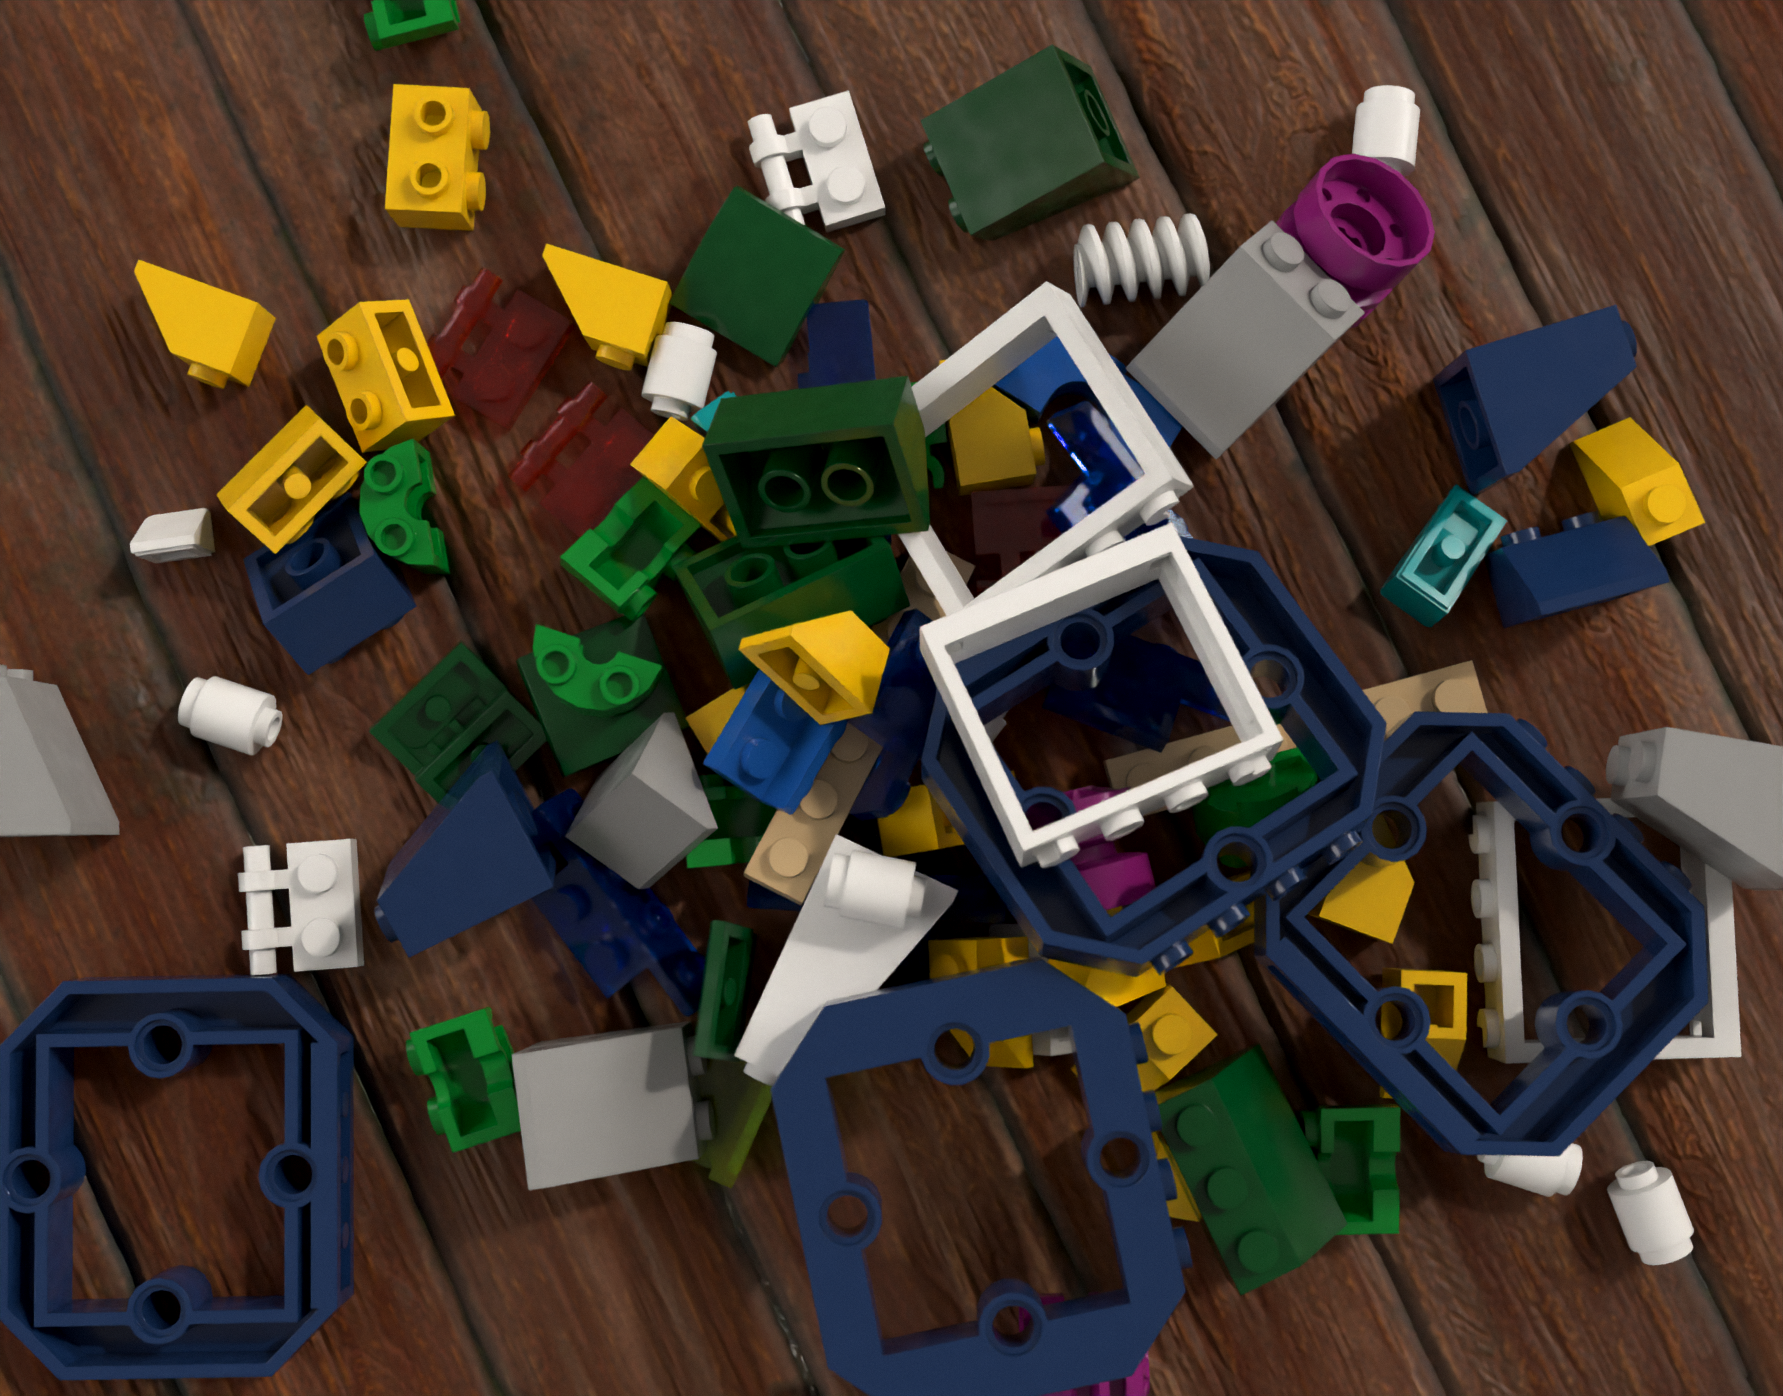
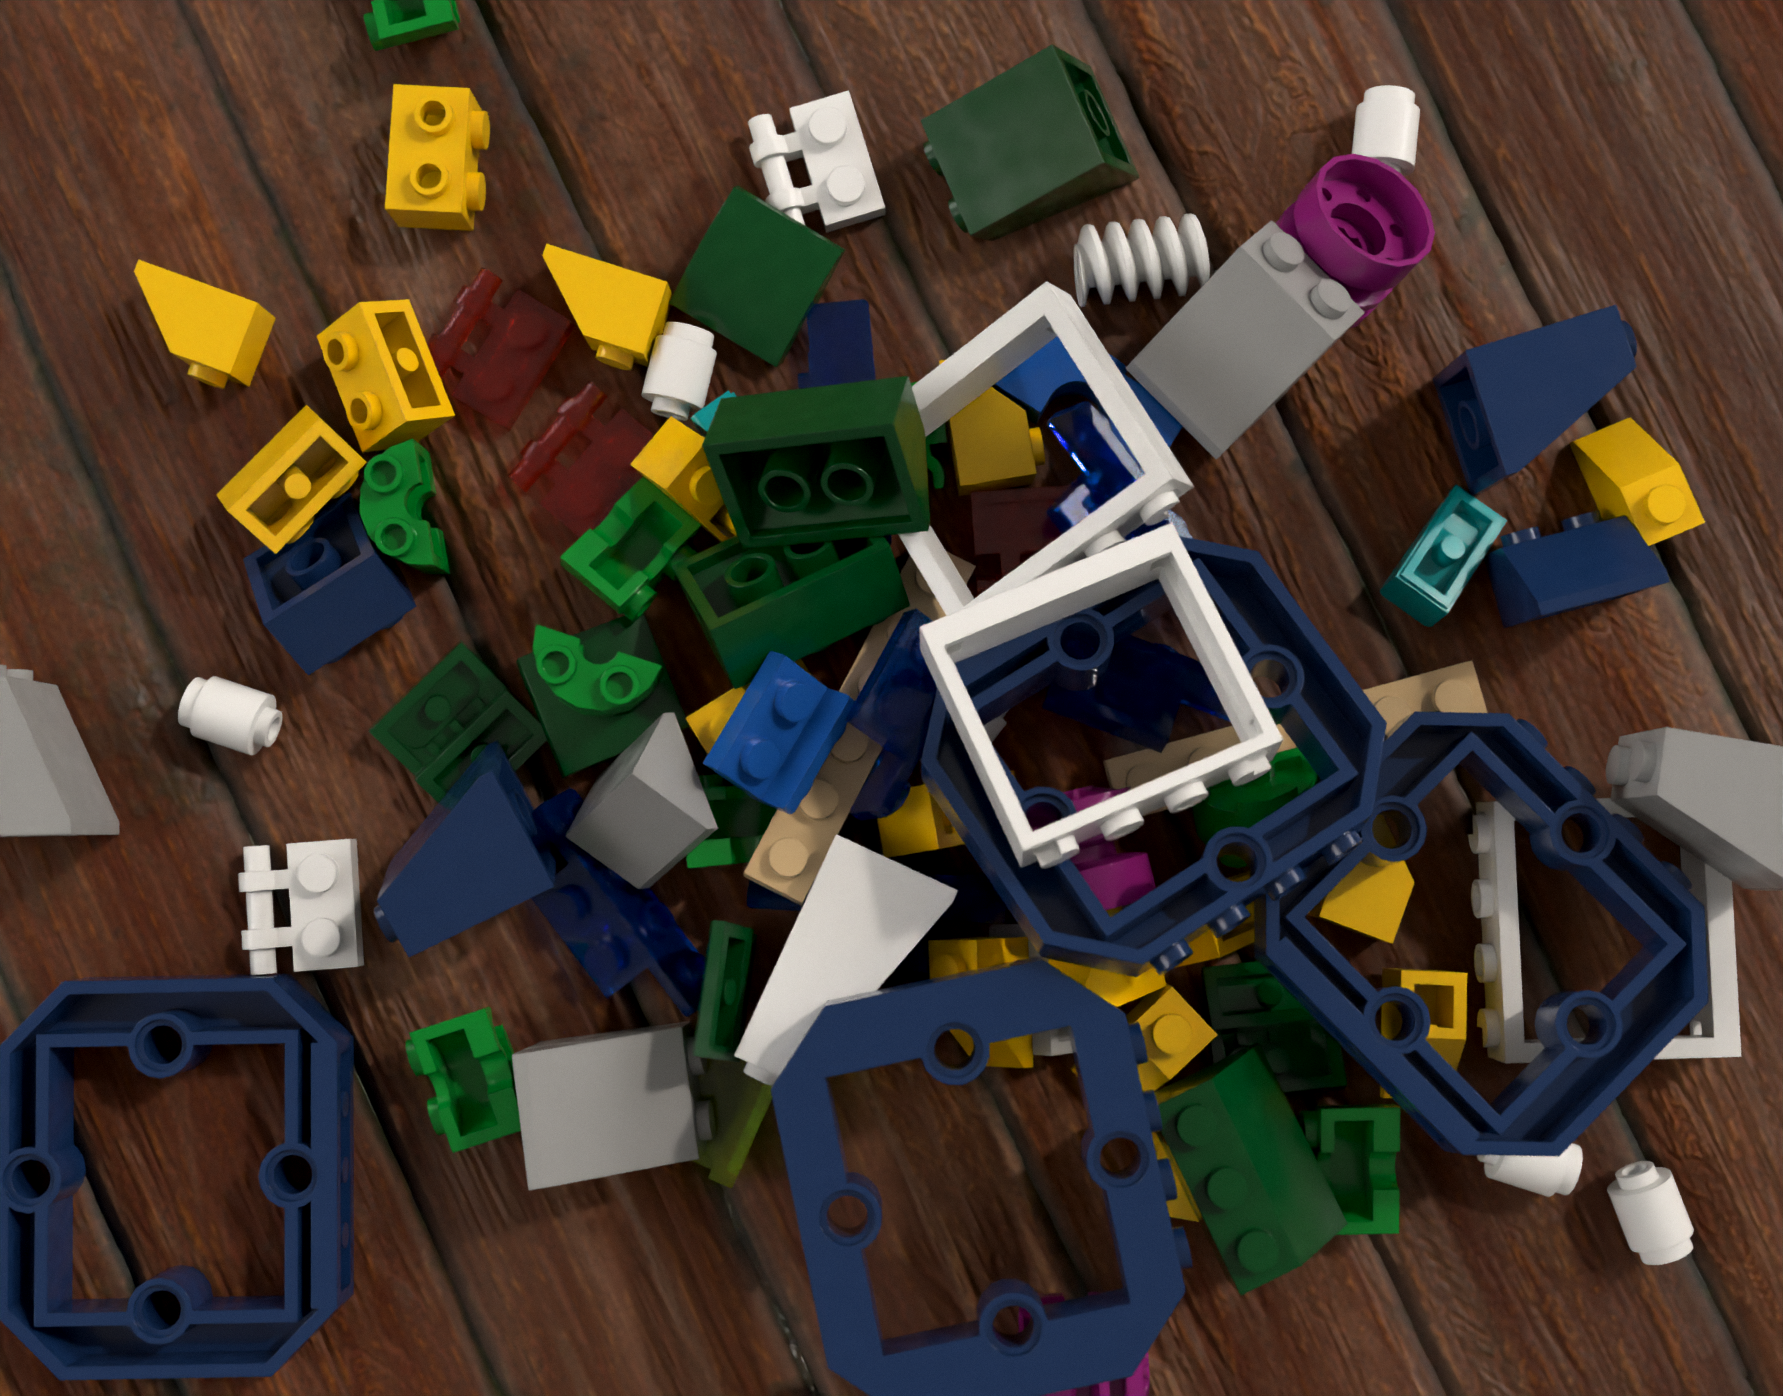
white slope [130,508,215,563] -> none
yellow slope [738,610,890,725] -> none
white brick [824,850,927,929] -> none
none -> dark green slope [1201,961,1348,1096]

